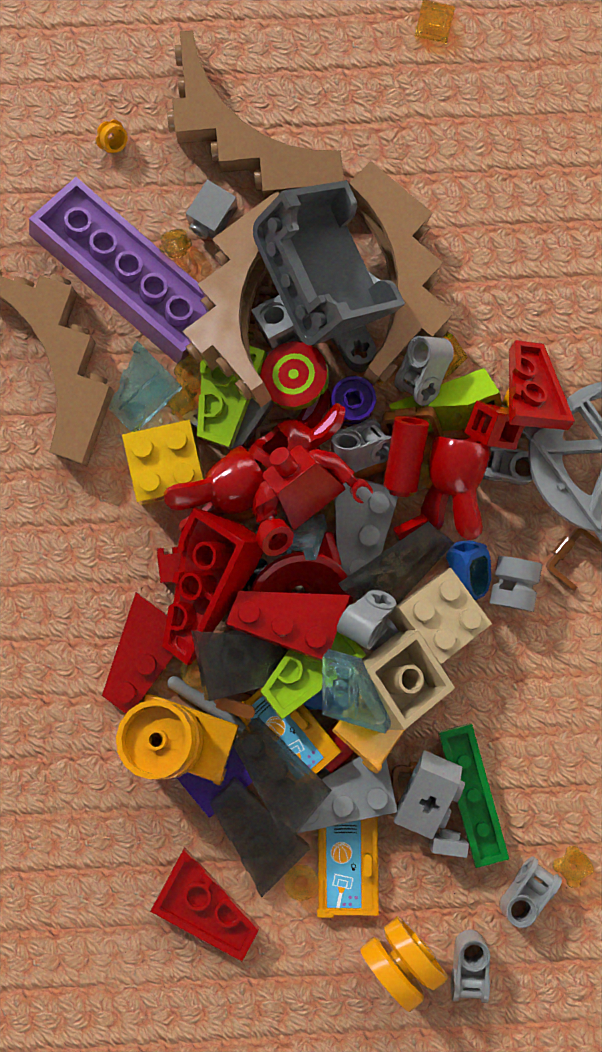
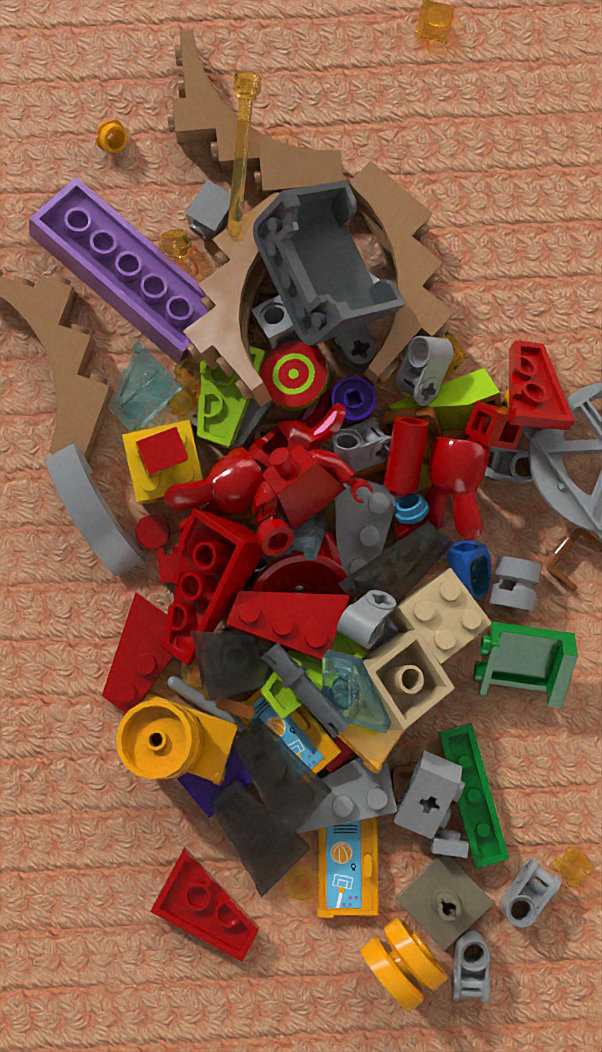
none -> light grey slope [45,442,146,576]
none -> red tile [135,515,170,549]
none -> red panel [136,427,188,479]
none -> clear yellow piece [227,72,262,238]
none -> dark grey pin [261,642,351,738]
none -> dark azure plate [395,493,429,525]
none -> dark tan tile [395,854,494,951]
none -> green panel [473,622,578,708]

